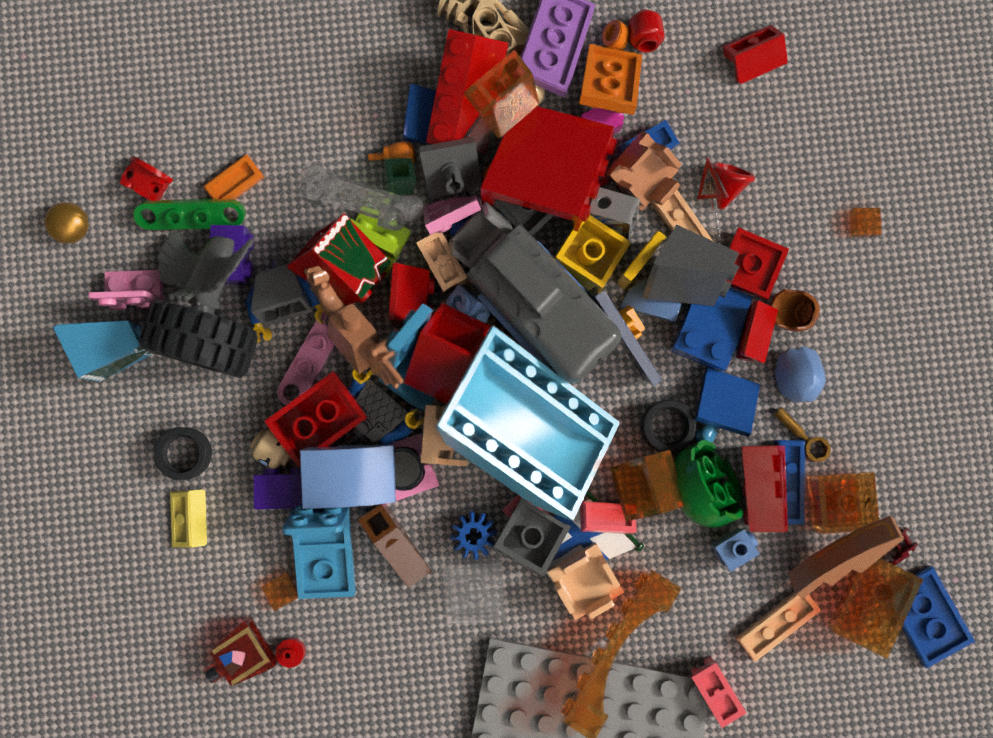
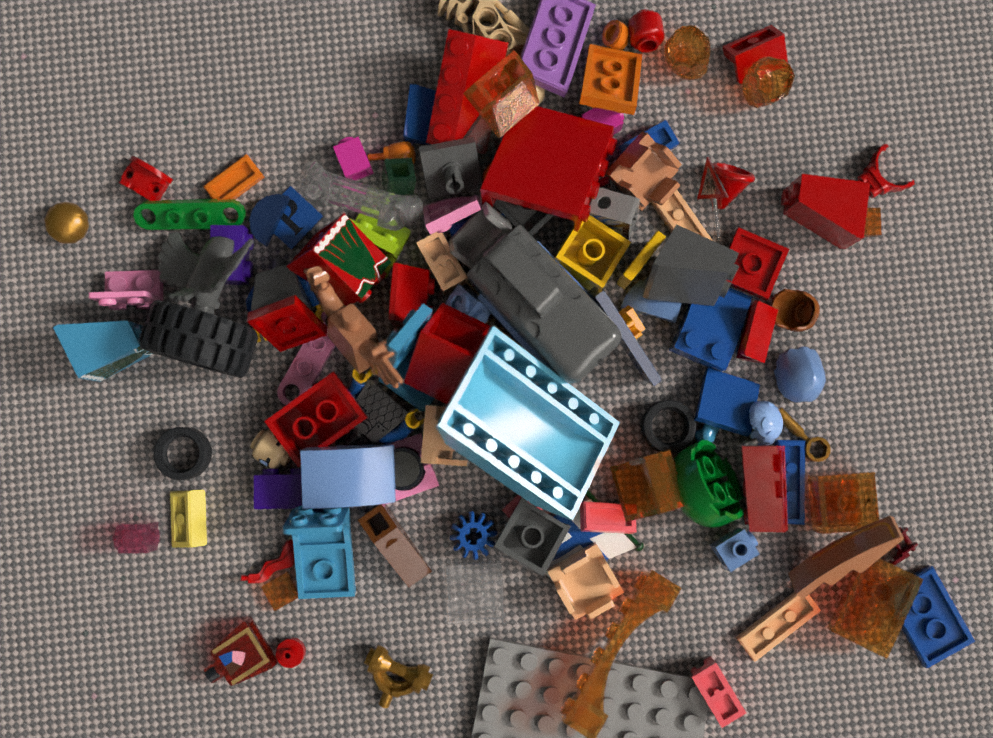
none -> clear pink brick [113,522,160,553]
none -> red hair [241,539,295,583]
none -> red tile [247,295,327,352]
none -> dark blue tile [249,194,290,247]
none -> blue piece [274,186,324,250]
none -> dark pink brick [333,136,374,184]
none -> pearl gold piece [364,645,433,708]
none -> clear orange hair [663,25,710,80]
none -> clear orange hair [742,57,795,108]
none -> light blue hair [749,401,783,446]
none -> red slope [781,174,870,249]
none -> red helmet [857,144,915,198]

